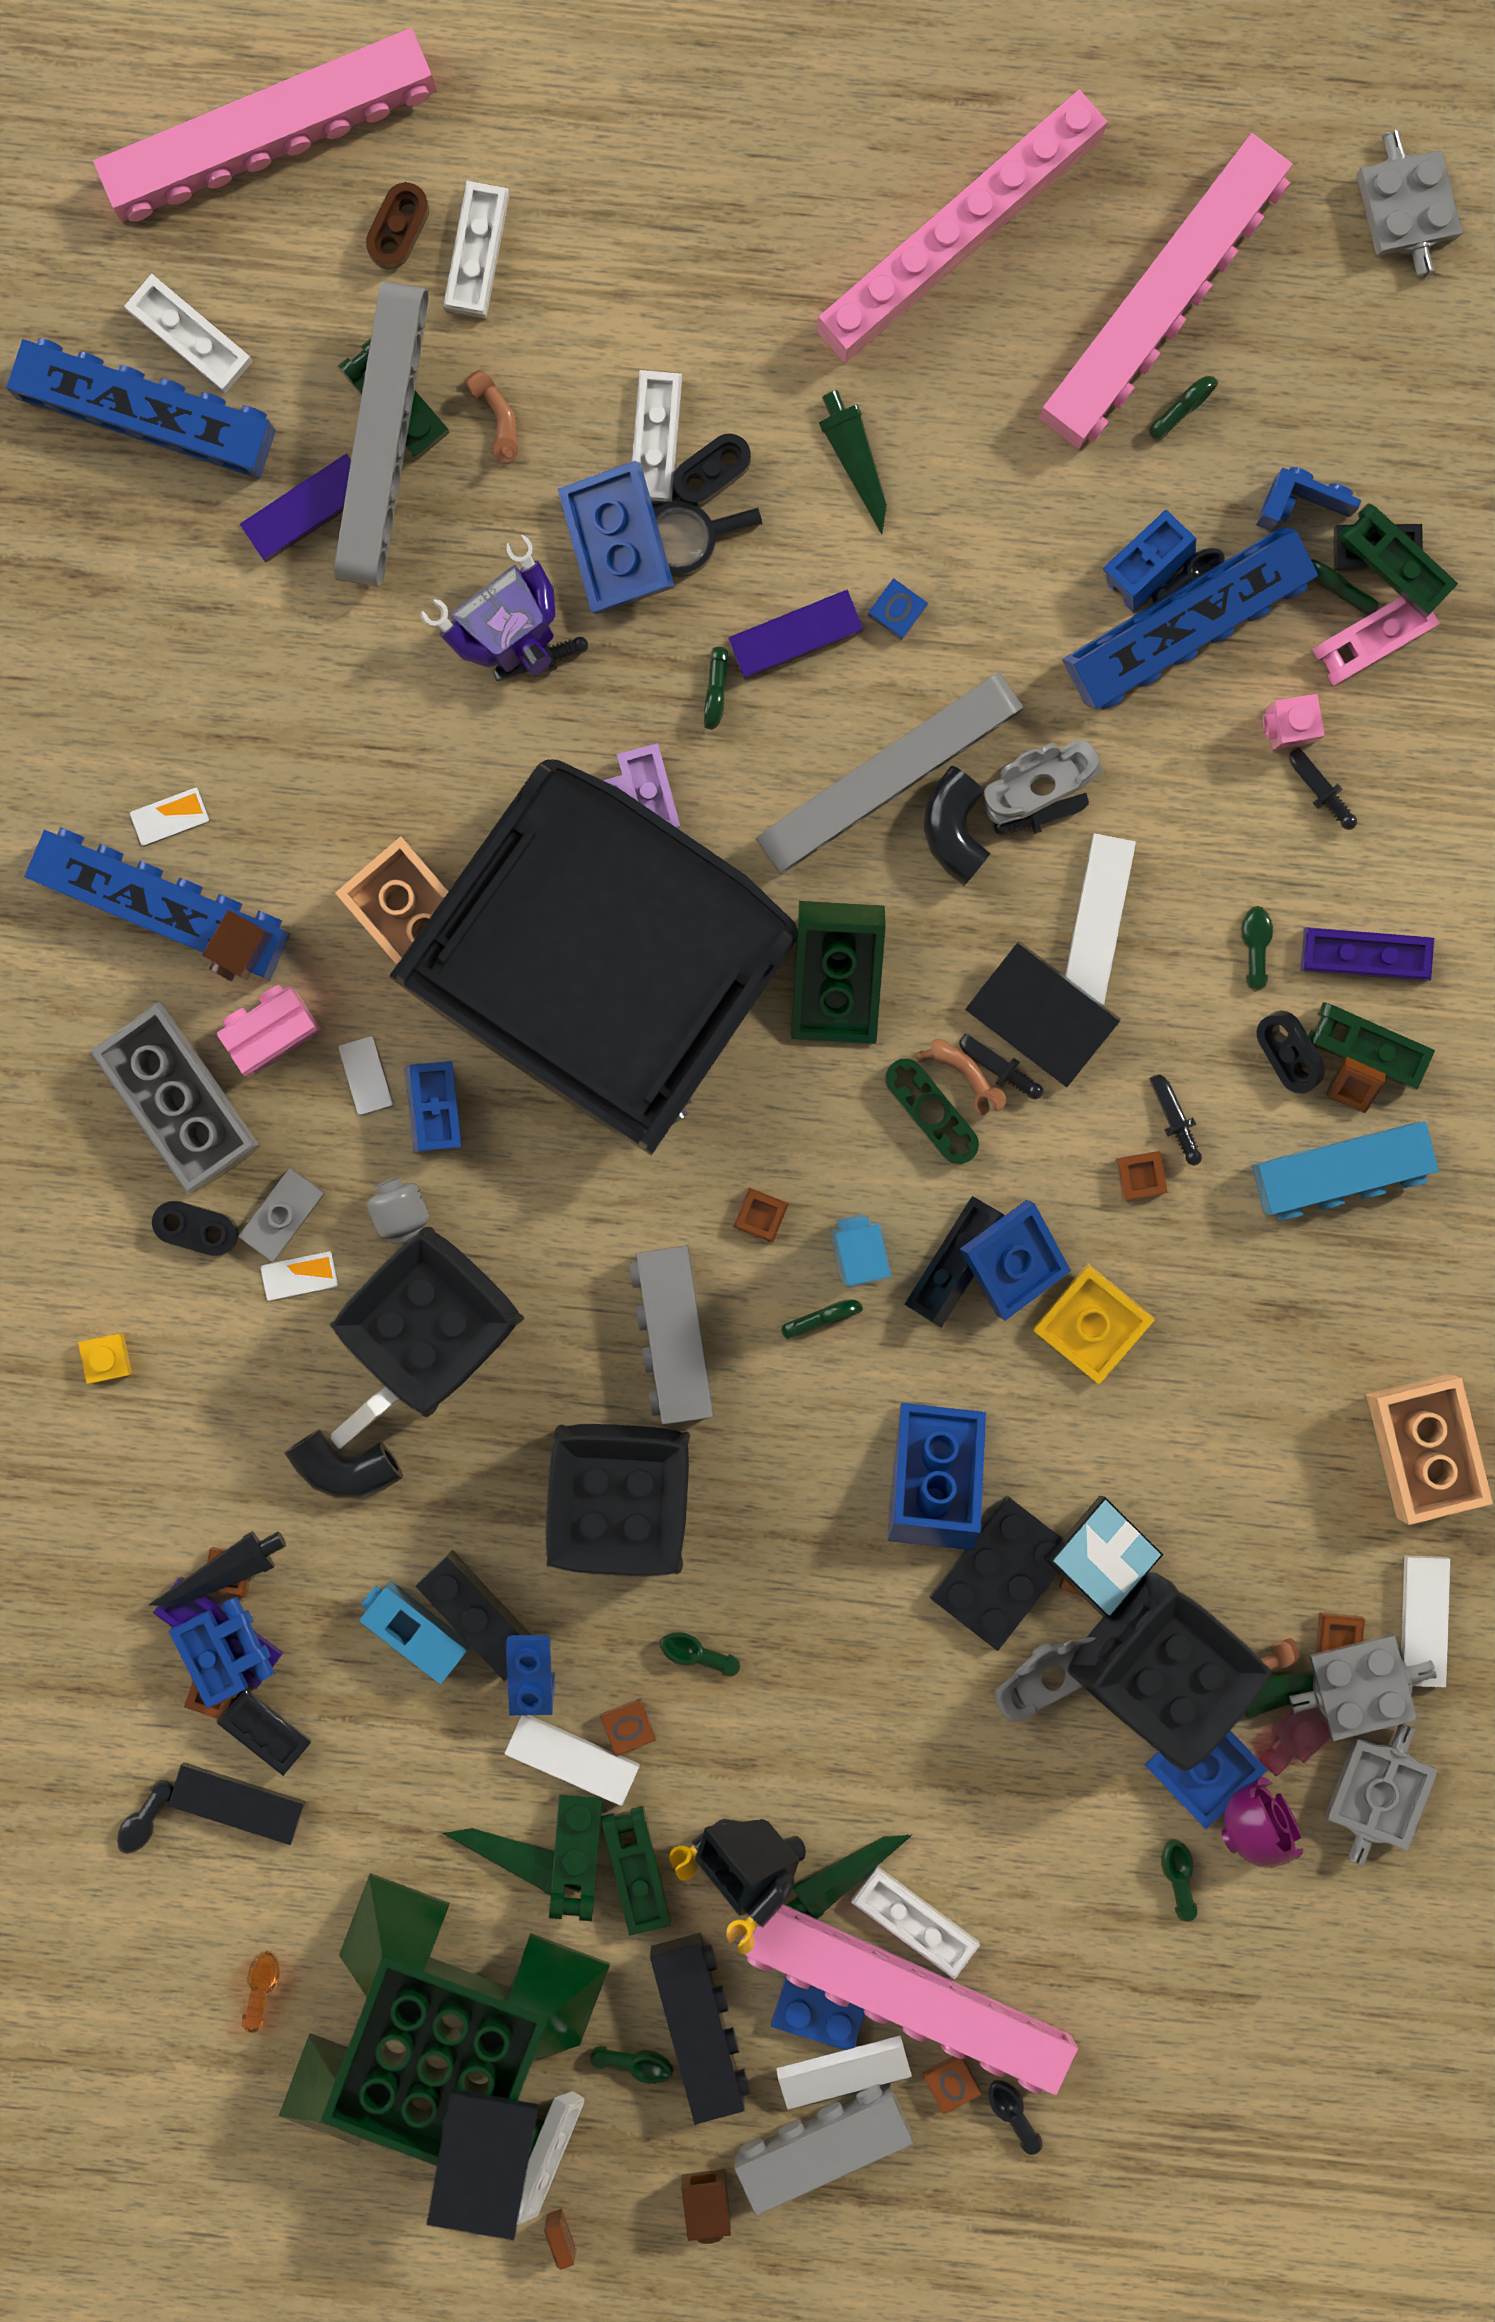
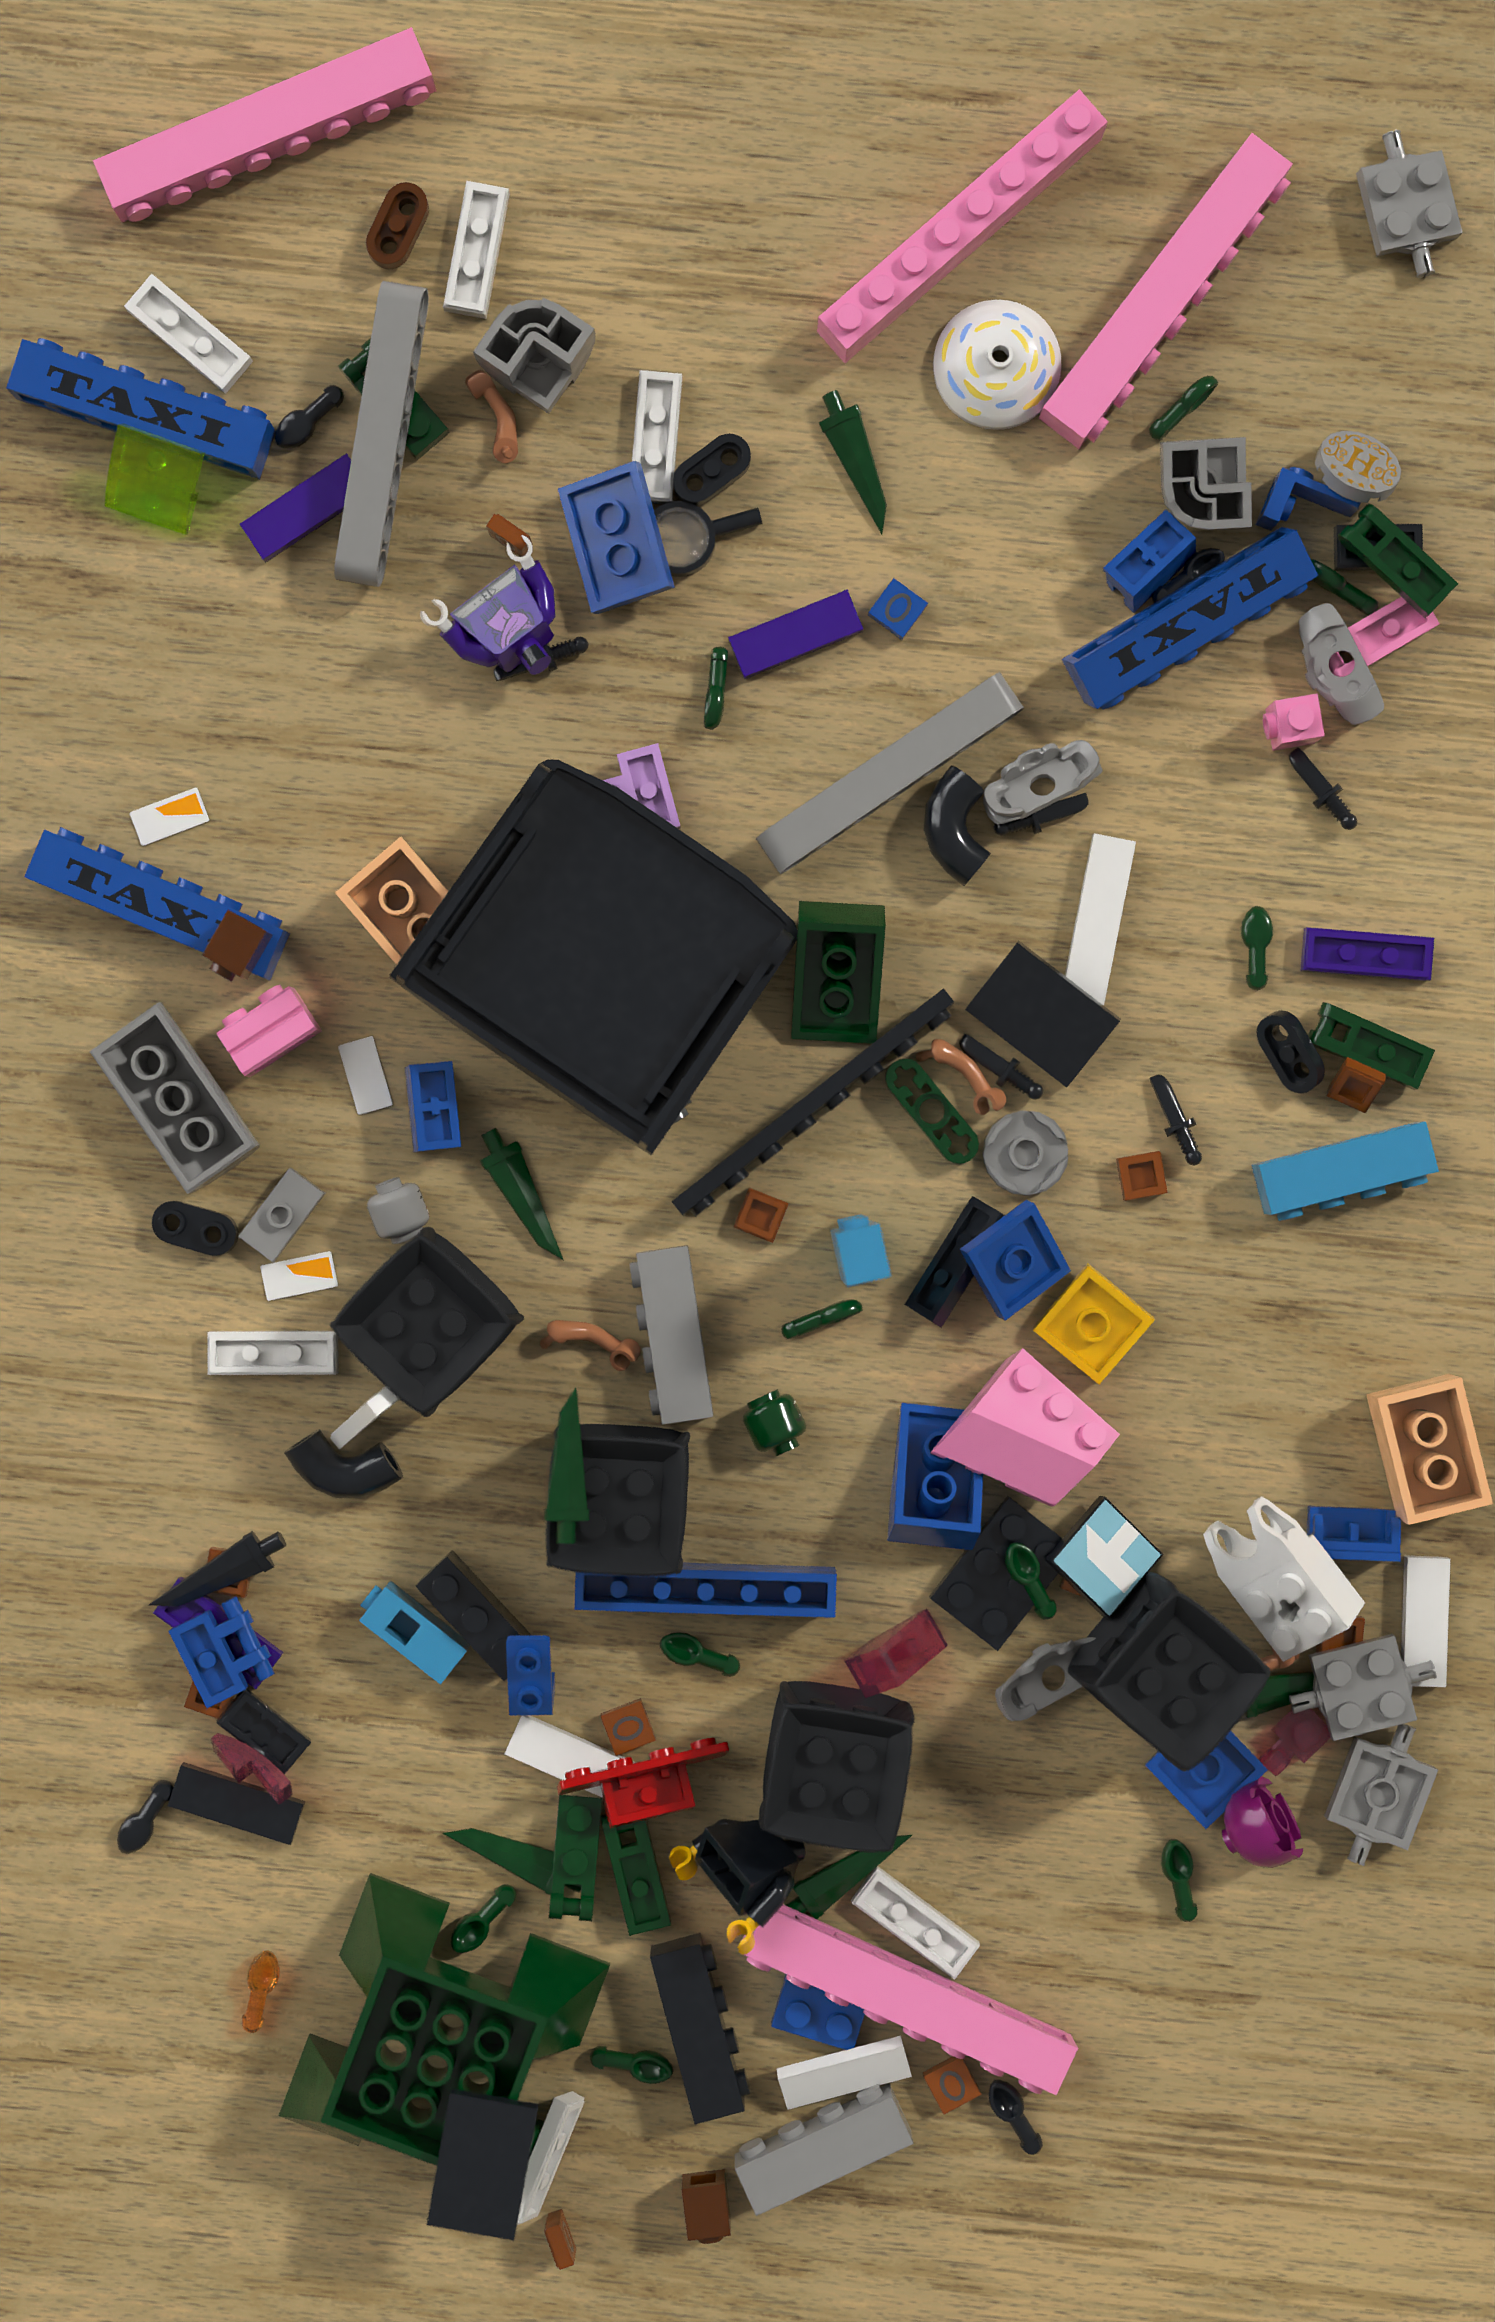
yellow plate [78,1332,132,1384] -> none
none -> clear neon green slope [105,424,205,535]
none -> white tile [207,1331,338,1375]
none -> clear pink slope [211,1733,293,1805]
none -> black piece [275,385,344,449]
none -> dark green piece [451,1884,516,1953]
none -> light grey brick [473,298,596,414]
none -> dark green bar [480,1128,564,1260]
none -> dark orange tile [486,514,532,557]
none -> nougat piece [540,1320,641,1371]
none -> dark green bar [544,1386,589,1544]
none -> red bracket [557,1737,729,1828]
none -> blue brick [574,1562,837,1618]
none -> black plate [671,988,954,1217]
none -> dark green head [743,1389,806,1456]
none -> black piece [759,1681,915,1852]
none -> clear pink slope [844,1609,948,1698]
none -> bright pink wedge [930,1348,1120,1507]
none -> white dish [933,300,1061,430]
none -> light grey tile [982,1110,1068,1195]
none -> dark green piece [1005,1542,1057,1620]
none -> light grey brick [1160,437,1252,529]
none -> white brick [1203,1496,1365,1662]
none -> light grey piece [1299,603,1384,725]
none -> blue hinge [1307,1506,1401,1562]
none -> light grey tile [1315,431,1401,503]

